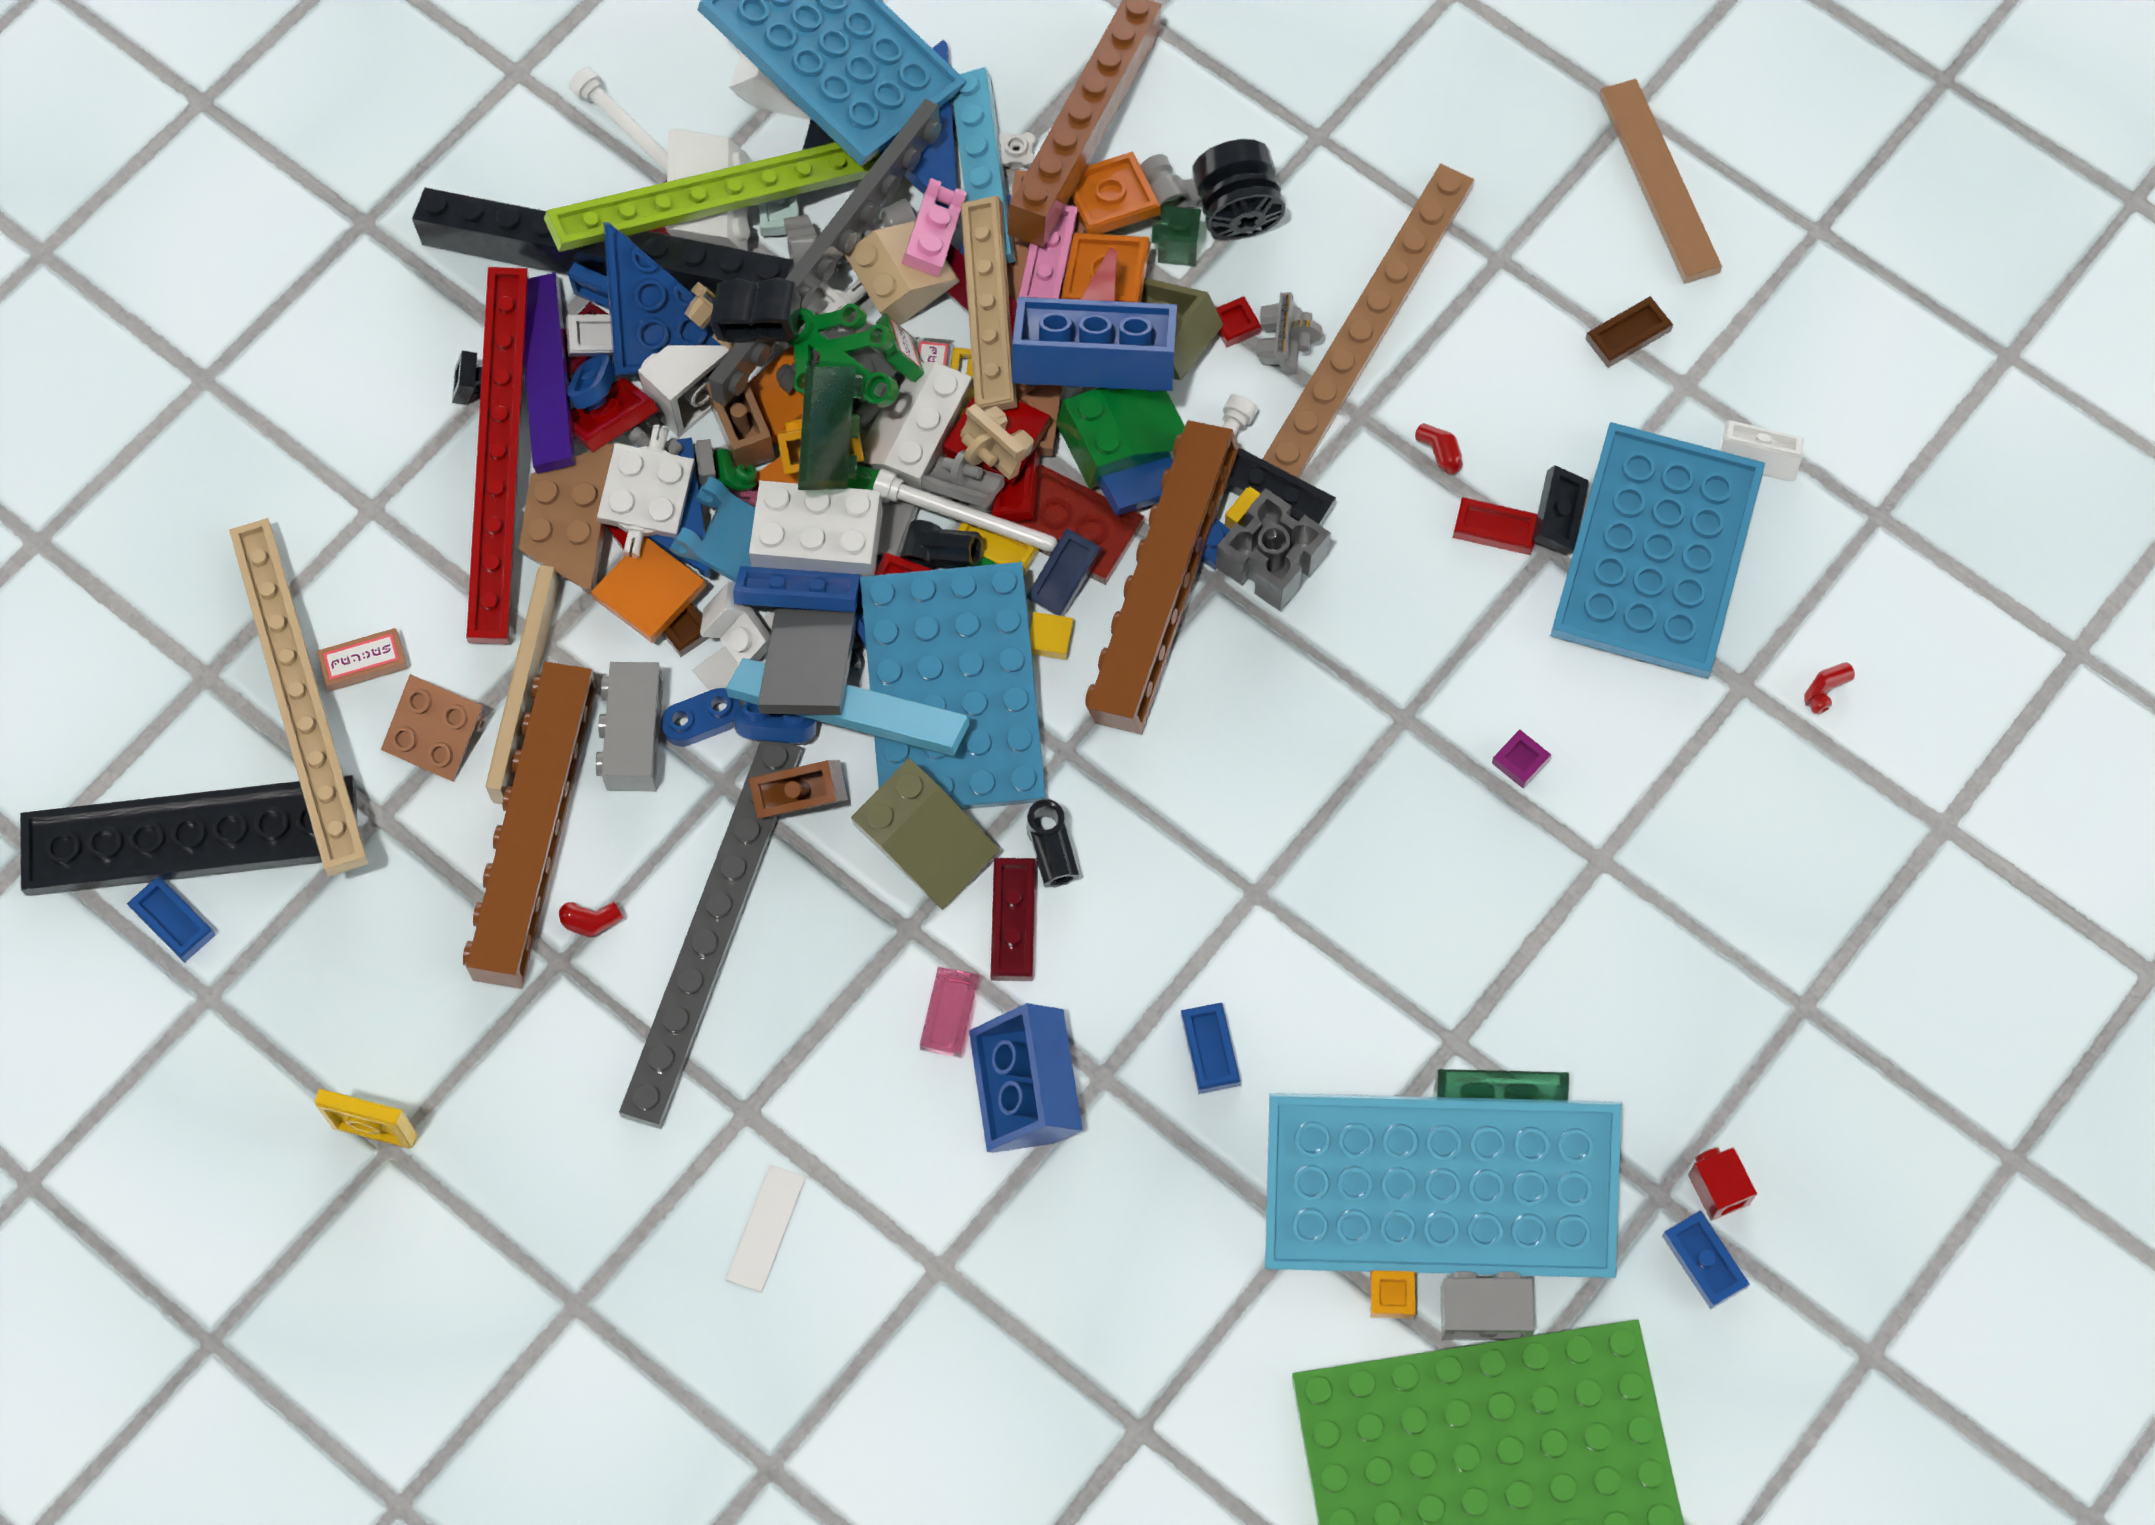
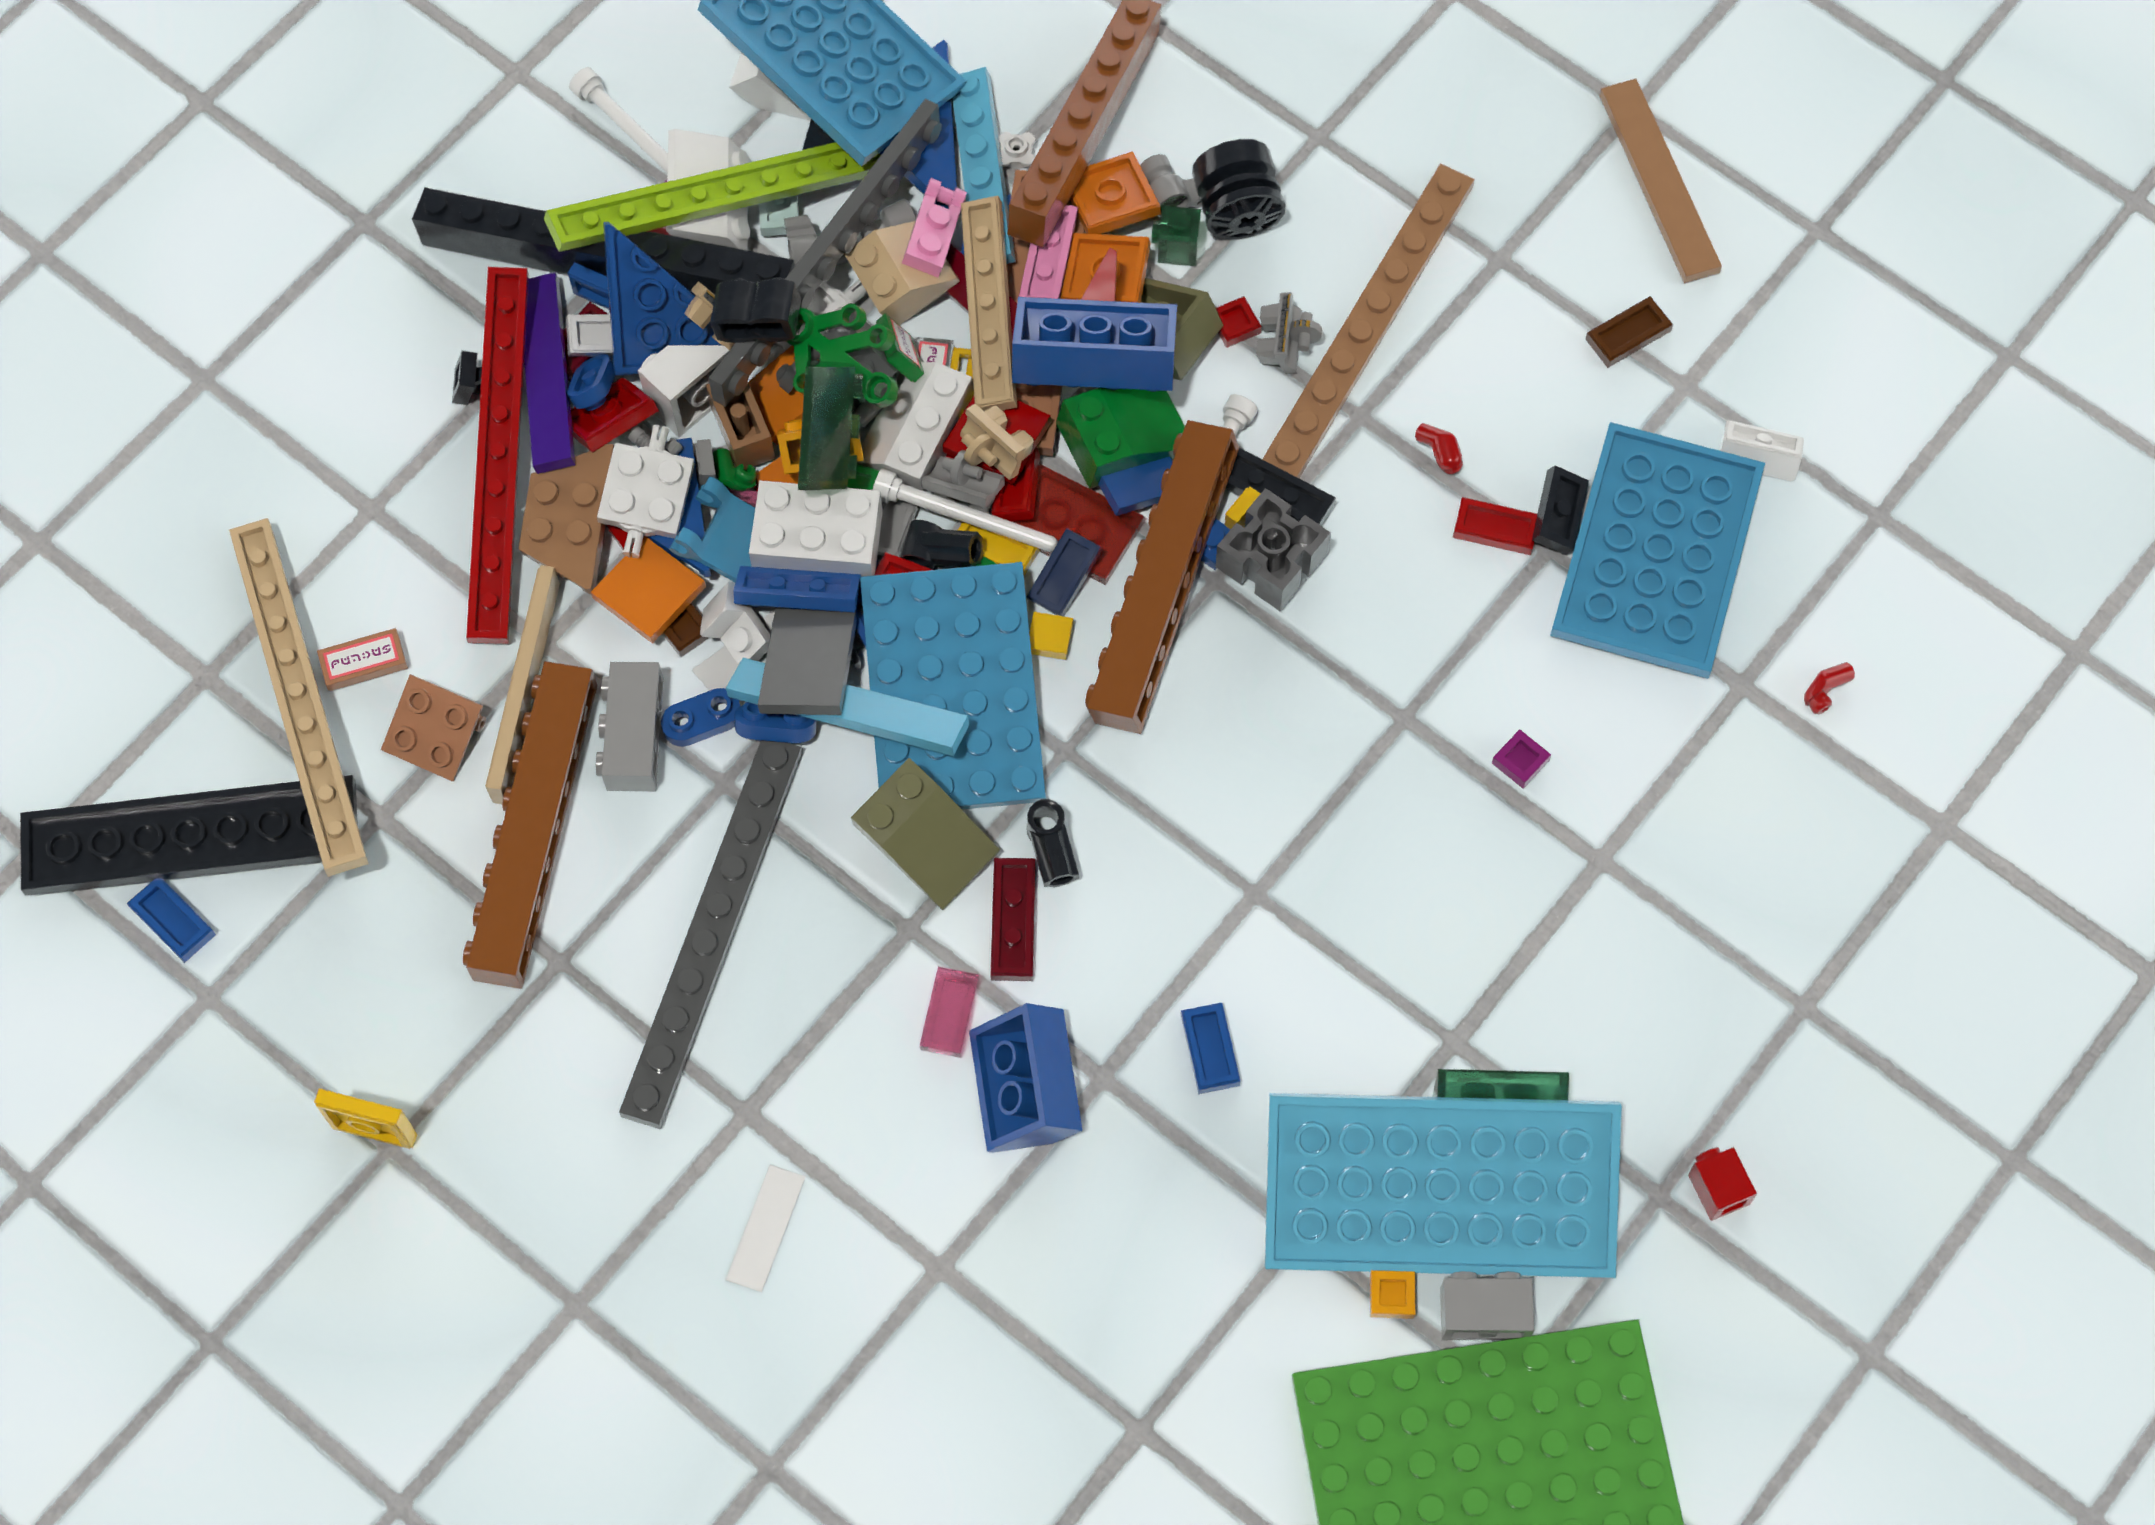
red arm [558,901,624,937] -> none
dark orange slope [749,760,848,819] -> none
blue plate [1662,1210,1750,1310] -> none

